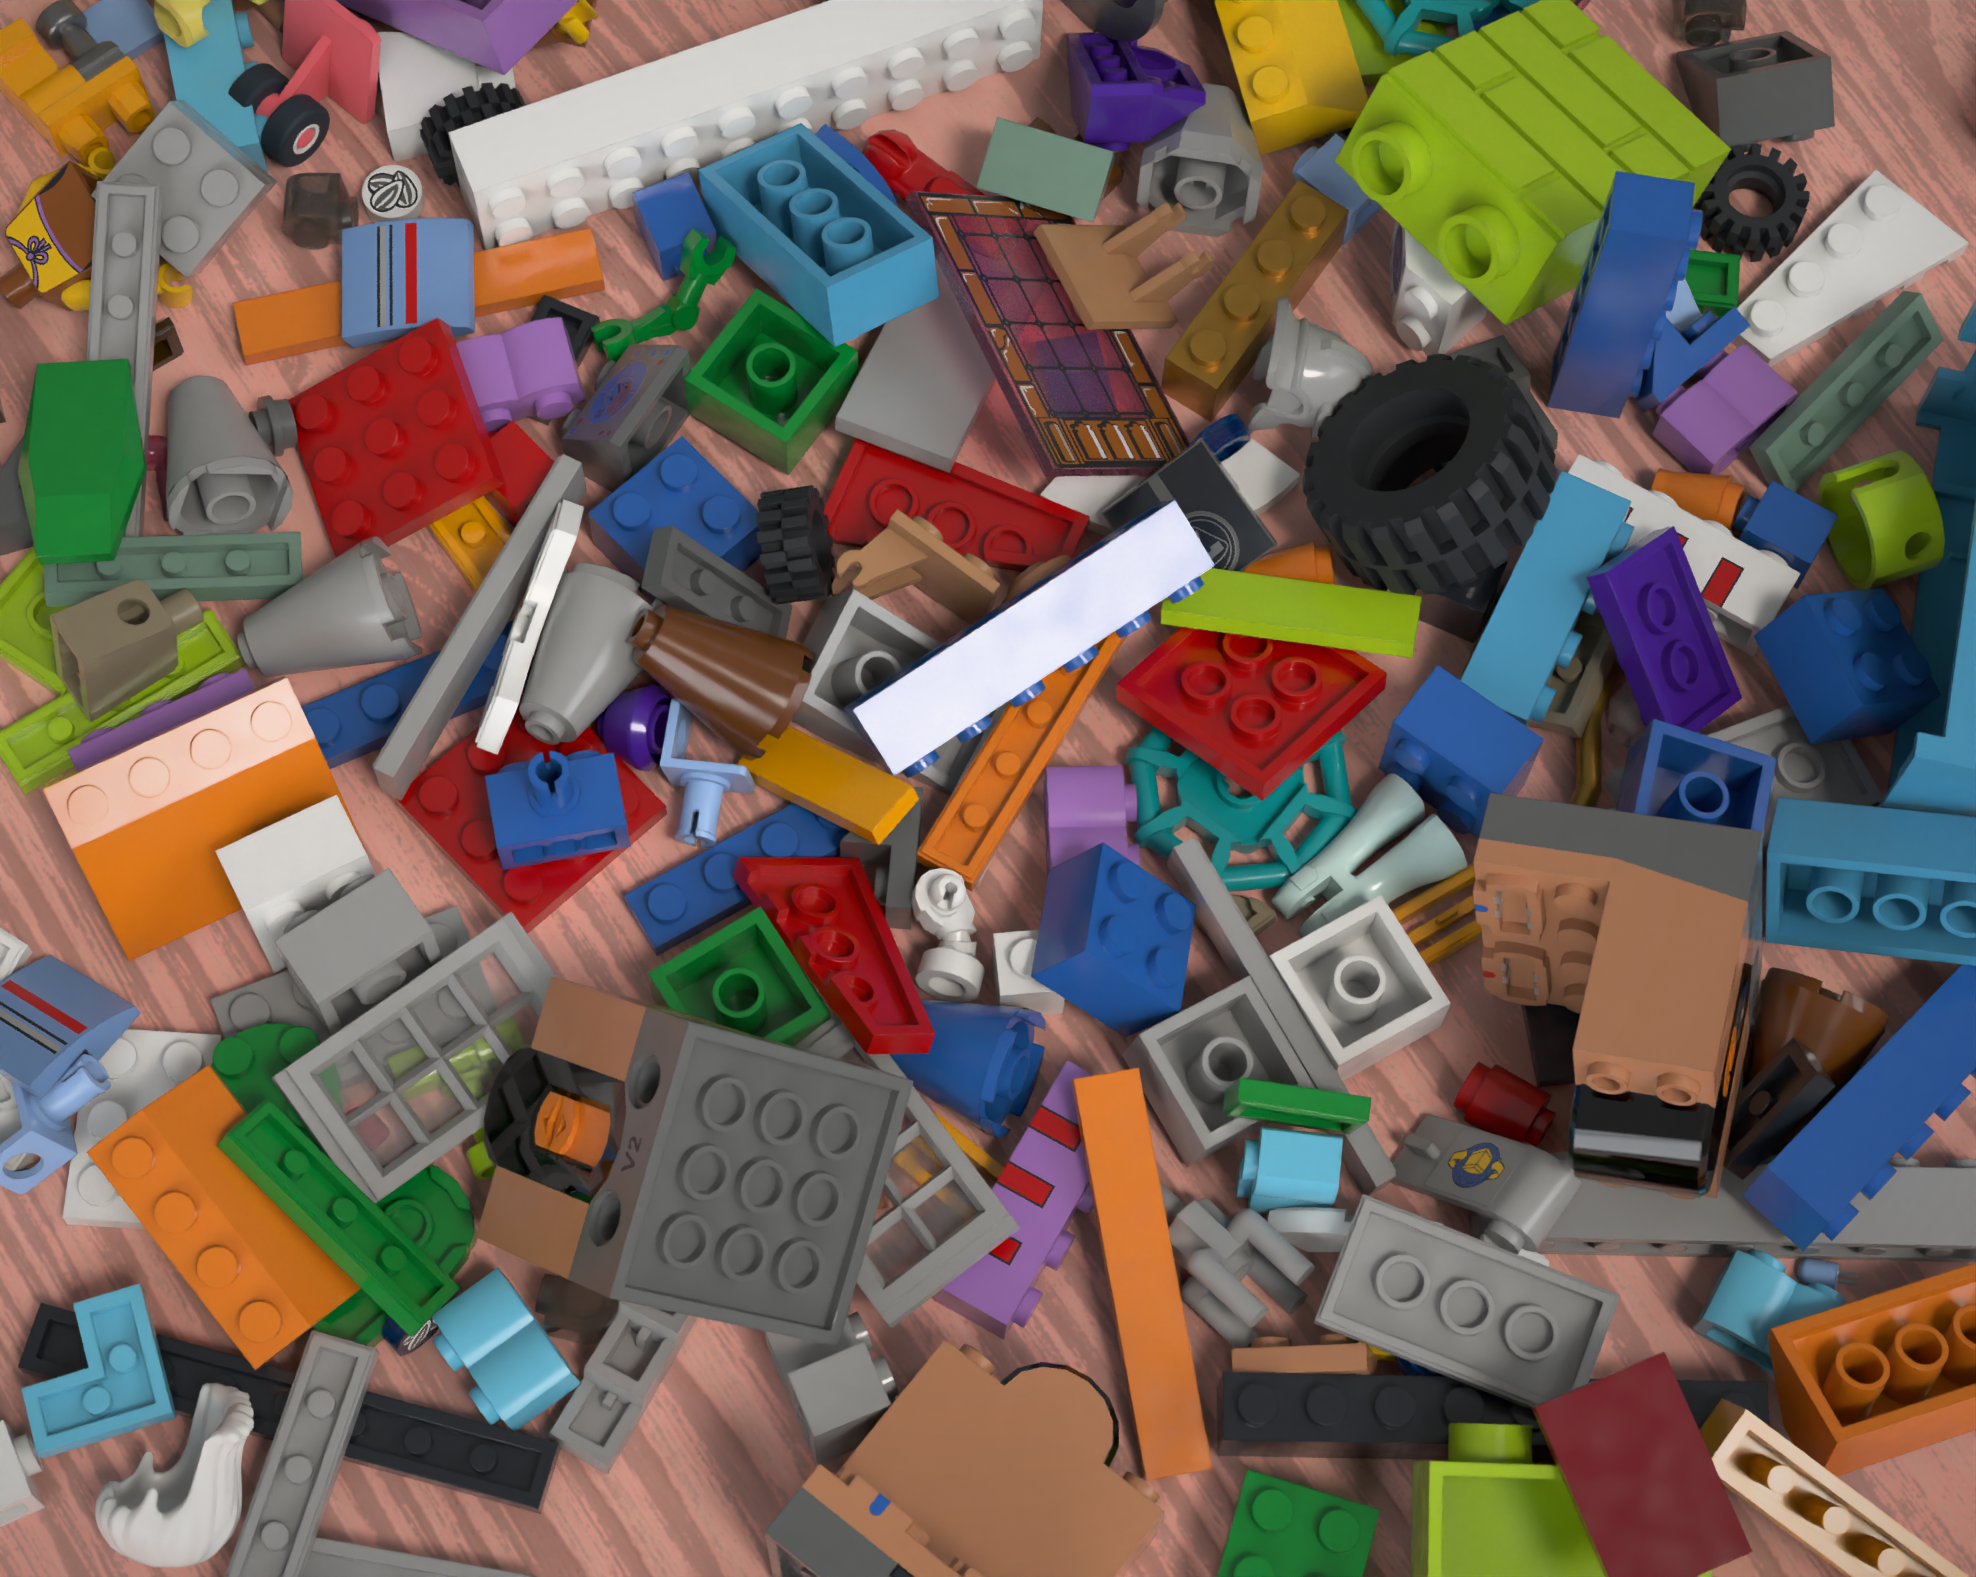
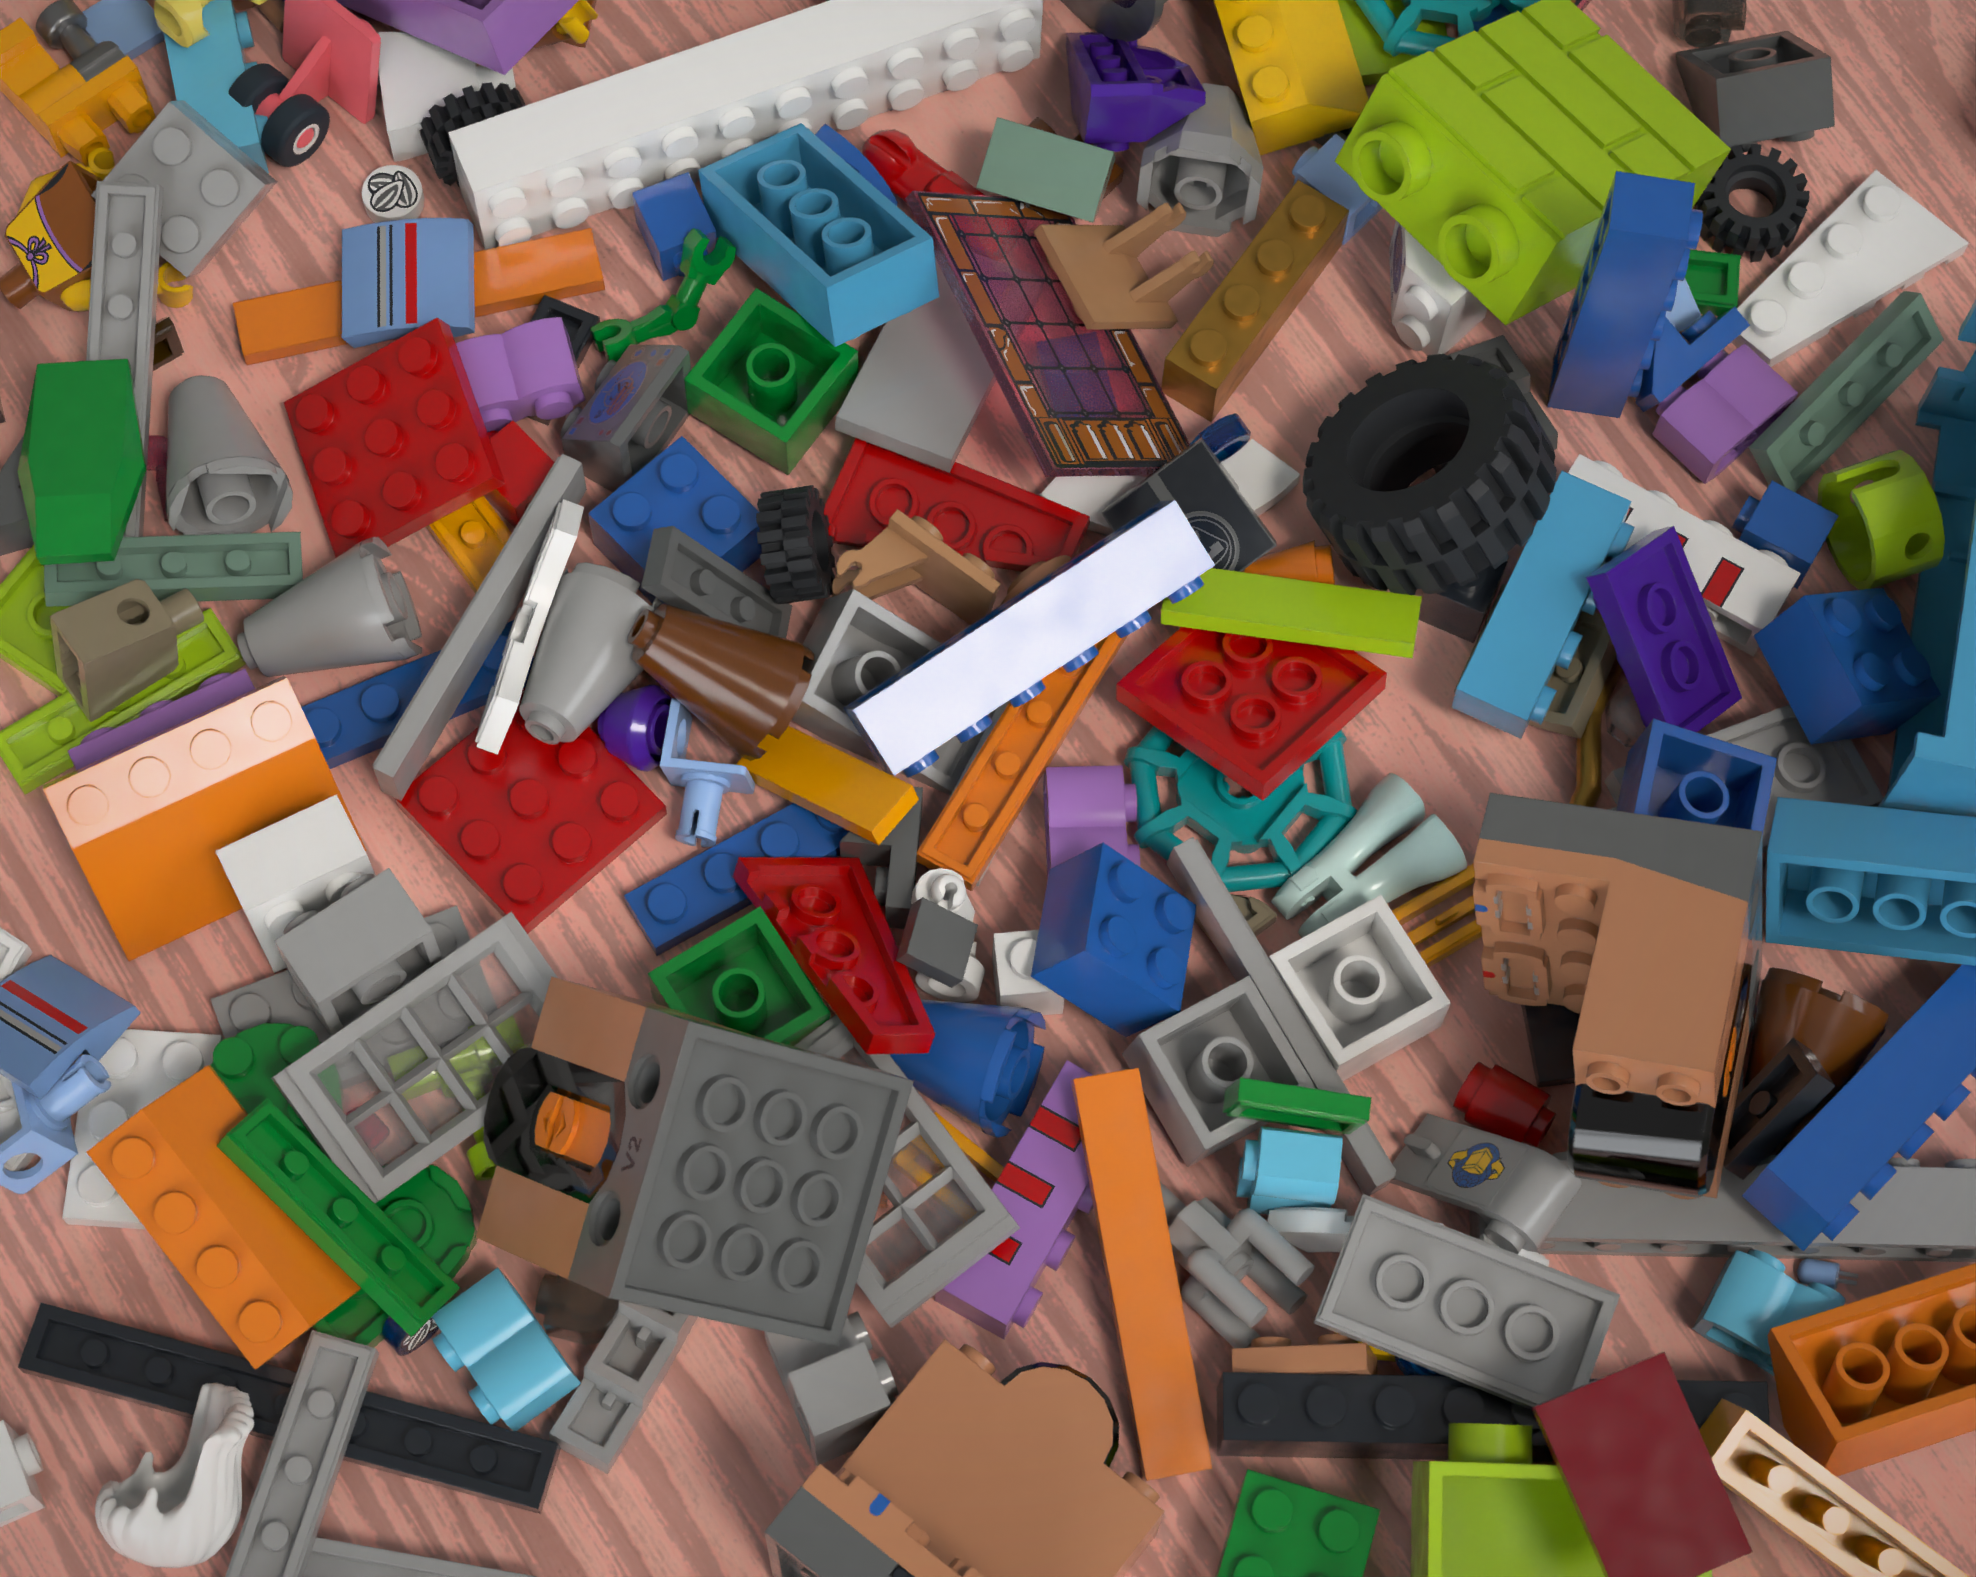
medium azure plate [21,1283,177,1459] -> none
dark grey plate [249,395,297,457] -> none
clear smoke plate [281,173,359,250] -> none
blue brick [485,750,631,870] -> none
light grey helmet [1247,296,1374,438] -> none
blue brick [1378,665,1544,839] -> none
orange cone [1651,468,1746,533] -> none
none -> dark grey tile [896,897,978,988]

